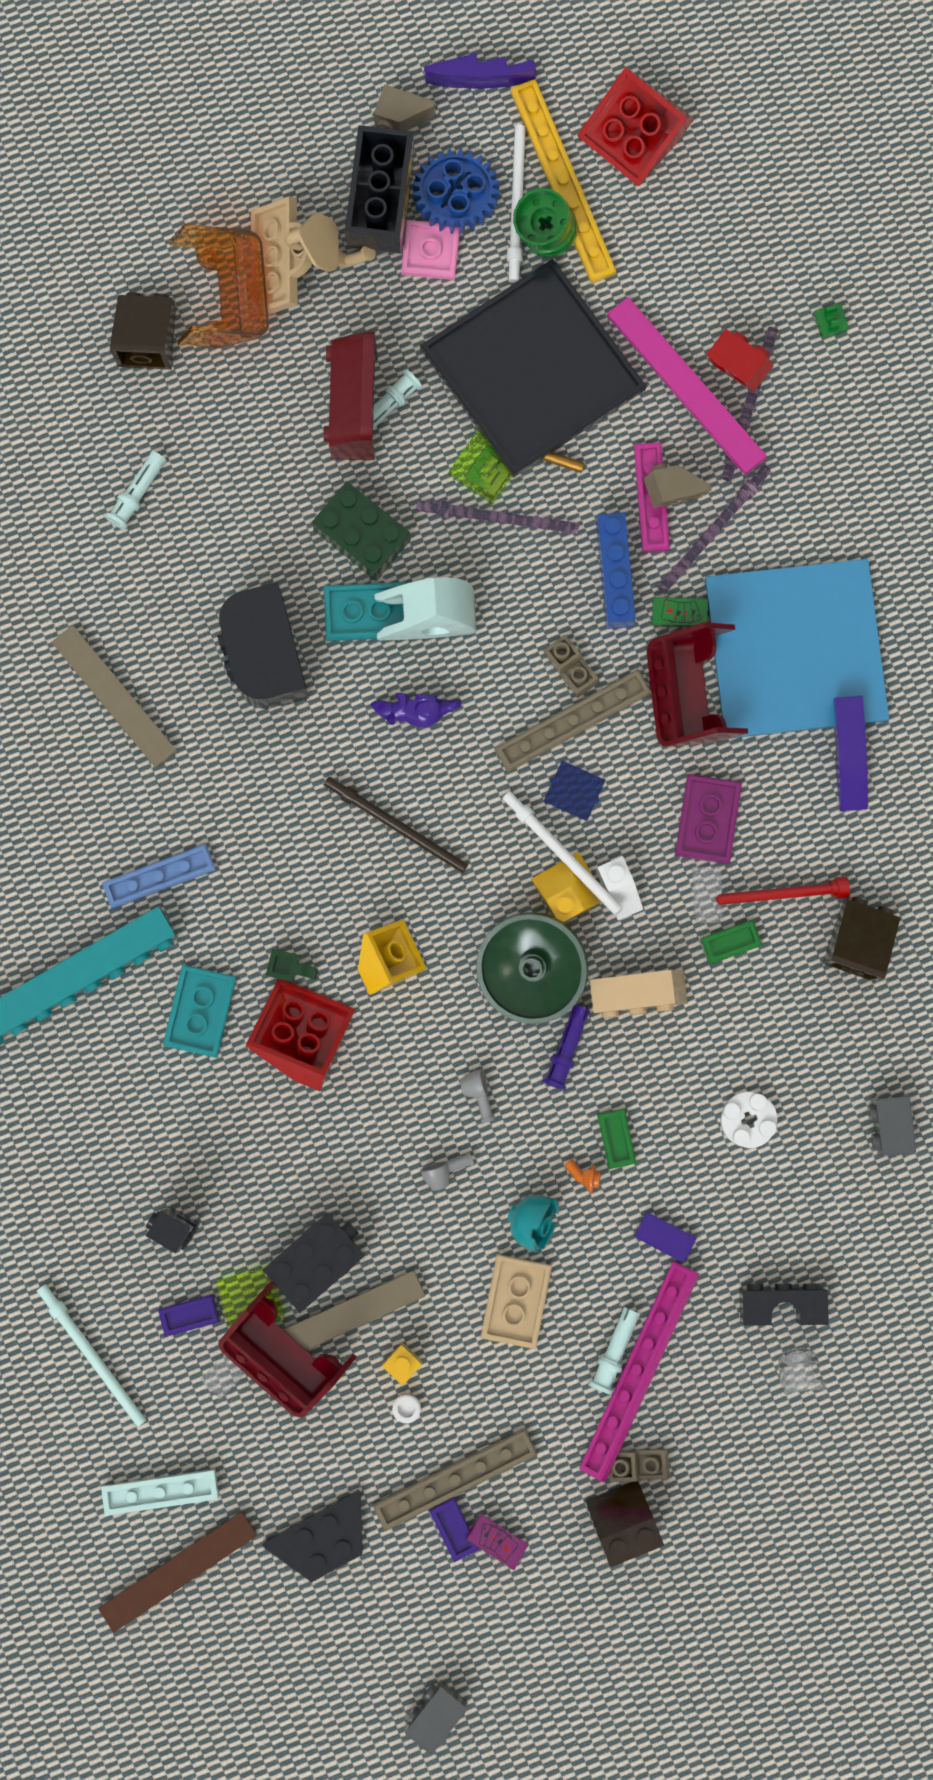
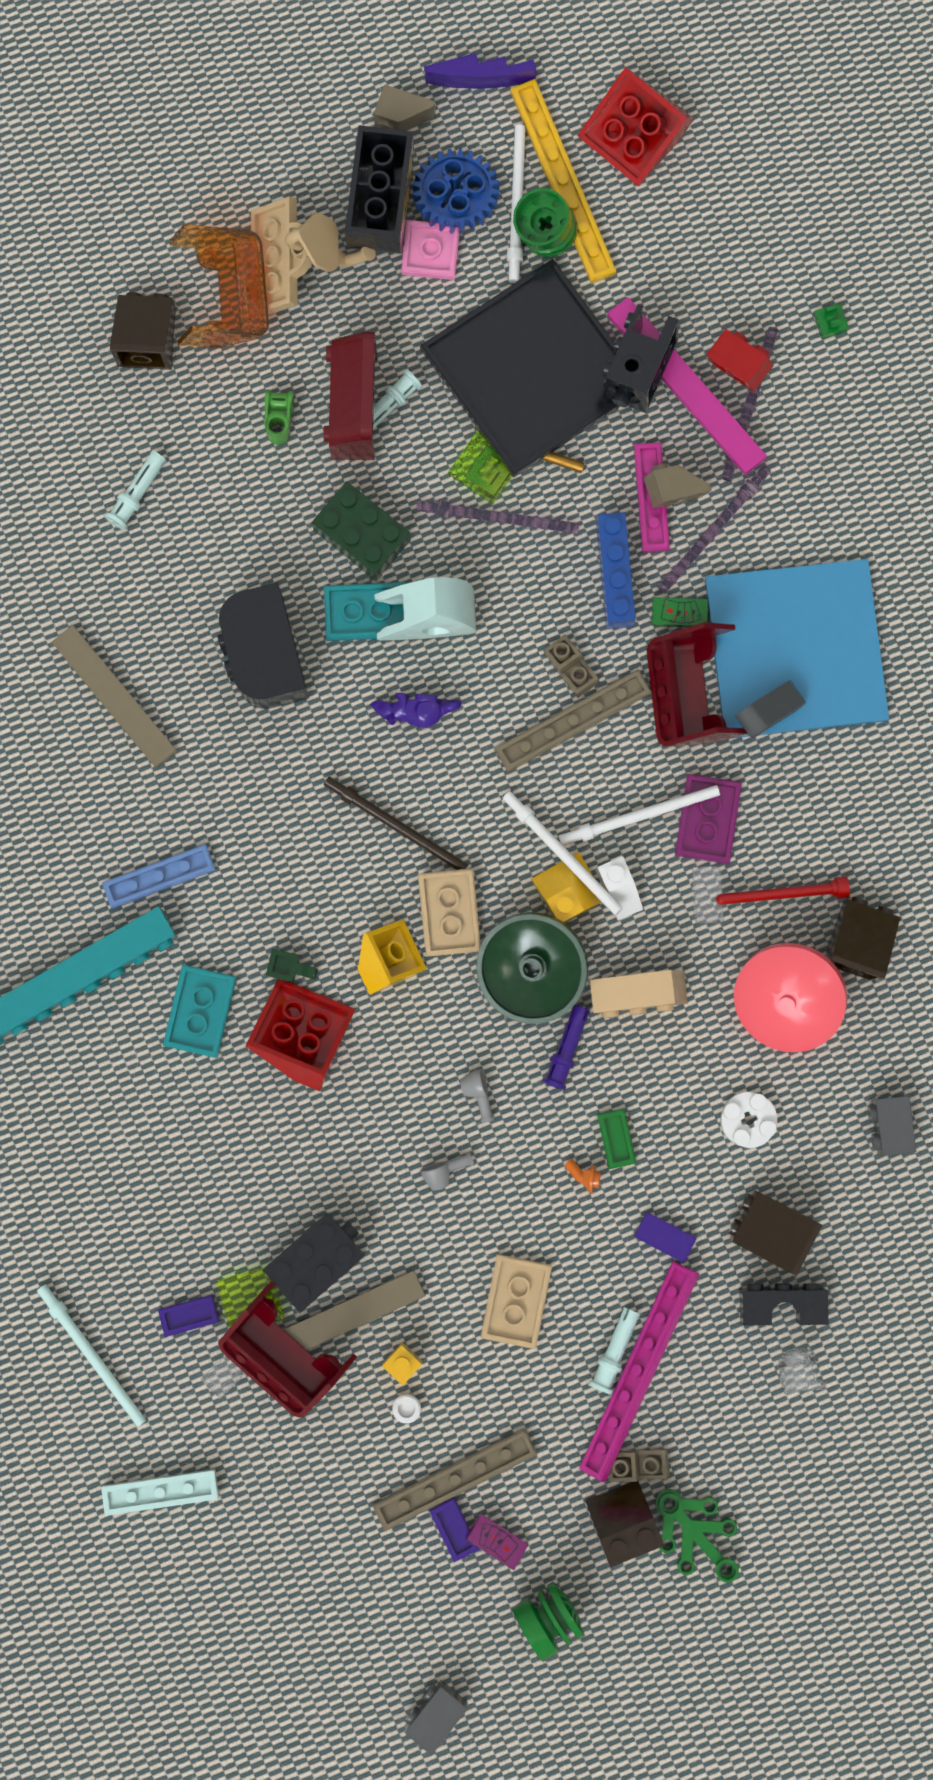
reddish brown tile [98,1510,258,1633] -> none
black arch [146,1207,200,1254] -> none
black wing [262,1489,363,1582] -> none
teal cylinder [508,1194,559,1253] -> none
clear blue piece [543,760,606,822] -> none
green tile [700,920,763,965] -> none
dark purple slope [833,696,868,812] -> none
none -> bright green piece [264,389,294,445]
none -> tan tile [418,868,481,957]
none -> green wheel [512,1581,585,1662]
none -> white bar [558,785,720,845]
none -> black torso [603,304,679,413]
none -> green plant [655,1489,739,1583]
none -> dark brown slope [728,1191,822,1276]
none -> coral dish [734,943,847,1052]
none -> dark grey beam [735,680,806,739]

